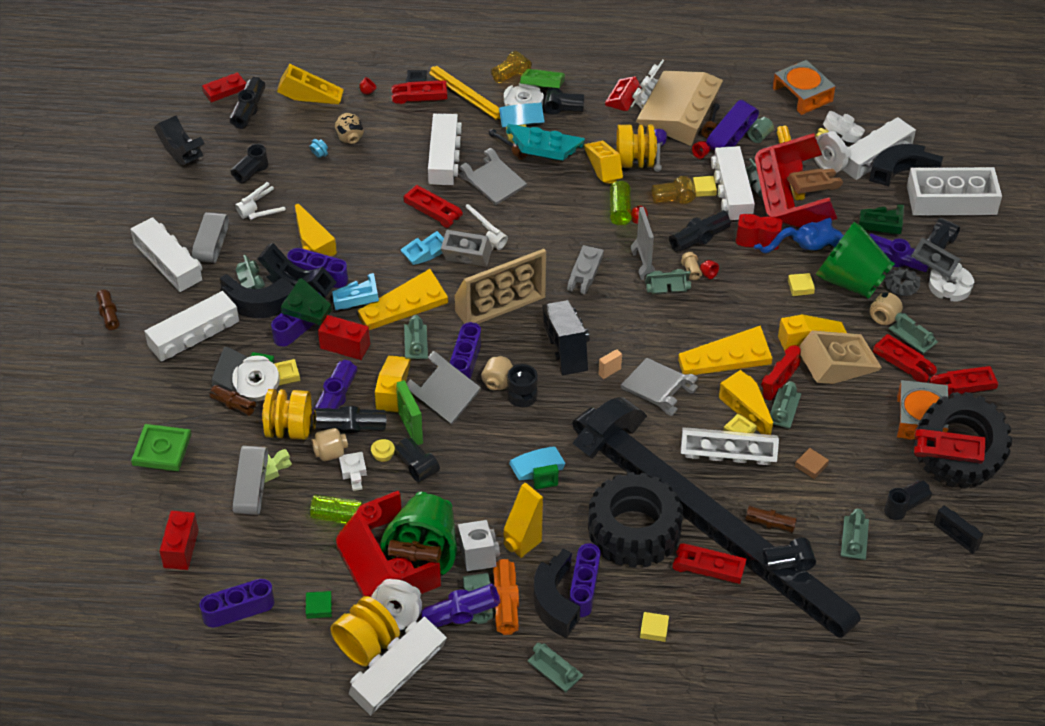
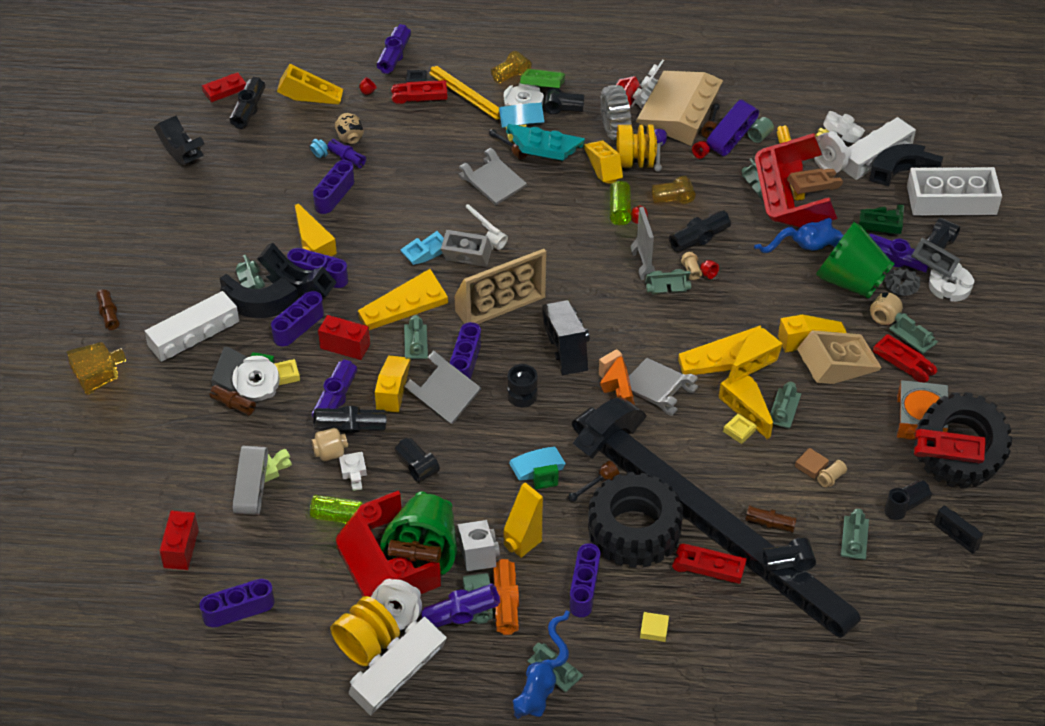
white brick [131,217,202,292] -> none
bright green plate [131,424,192,471] -> none
light grey beam [192,212,229,263] -> none
black piece [231,144,269,184] -> none
white plant [235,182,286,220] -> none
yellow wheel [262,389,312,440] -> none
dark green wing [281,278,332,325] -> none
green tile [306,591,332,619] -> none
medium azure wing [332,273,379,310] -> none
light yellow plate [371,439,395,462] -> none
bright green plate [396,380,423,445] -> none
red plate [403,185,463,228] -> none
white brick [428,114,462,185] -> none
tan head [481,356,513,390] -> none
black arch [534,548,580,639] -> none
light grey hinge [567,245,604,294] -> none
white brick [681,427,779,465] -> none
light yellow tile [692,176,717,197] -> none
white brick [711,146,755,220] -> none
red brick [736,214,782,250] -> none
red hinge [761,345,801,401] -> none
orange panel [773,60,836,115] -> none
light yellow tile [788,273,815,296] -> none
red hinge [929,366,998,396] -> none
none -> clear yellow torso [66,342,126,395]
none -> dark purple beam [313,160,354,214]
none -> dark purple pin [327,139,366,168]
none -> dark purple piece [377,24,411,74]
none -> blue animal [513,610,570,719]
none -> hinge [568,461,620,502]
none -> light grey gear [600,85,632,140]
none -> orange slope [600,357,635,405]
none -> yellow slope [728,328,783,384]
none -> tan pin [817,460,847,487]

